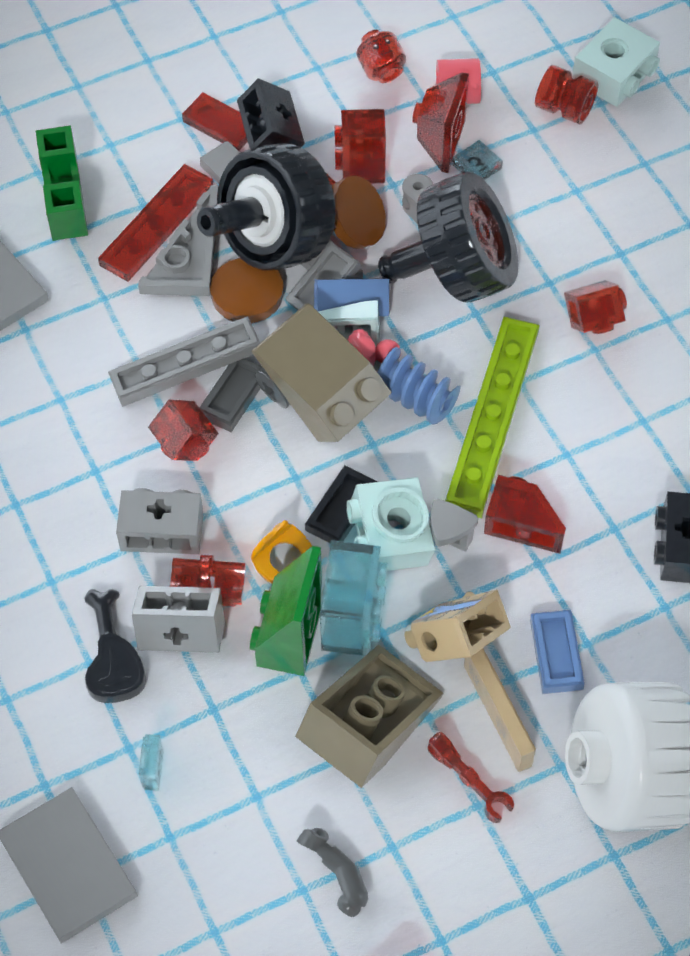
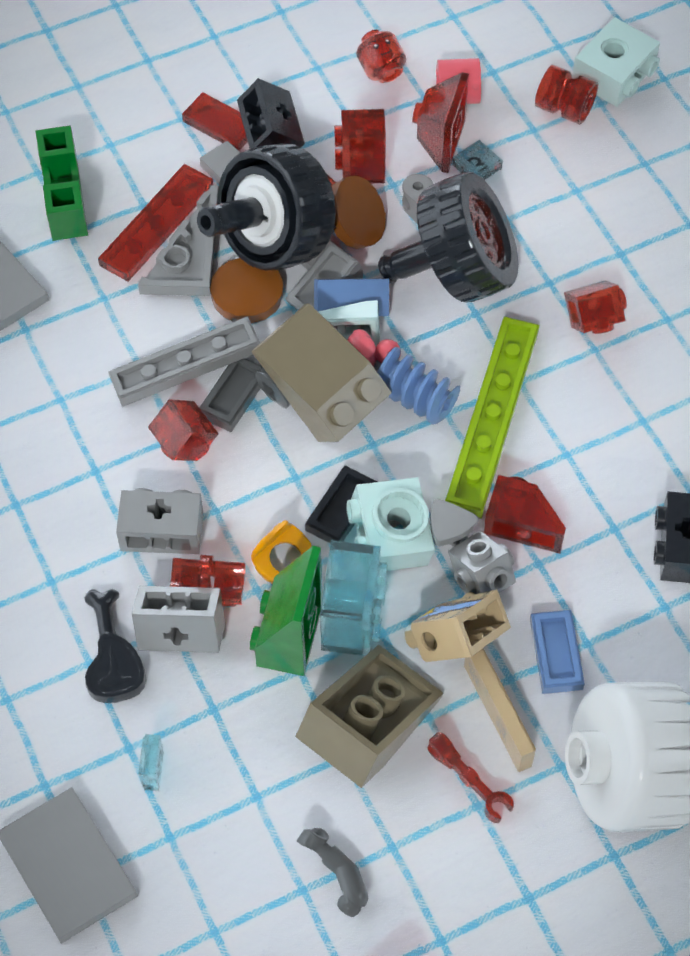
none -> light grey brick [448,531,516,595]

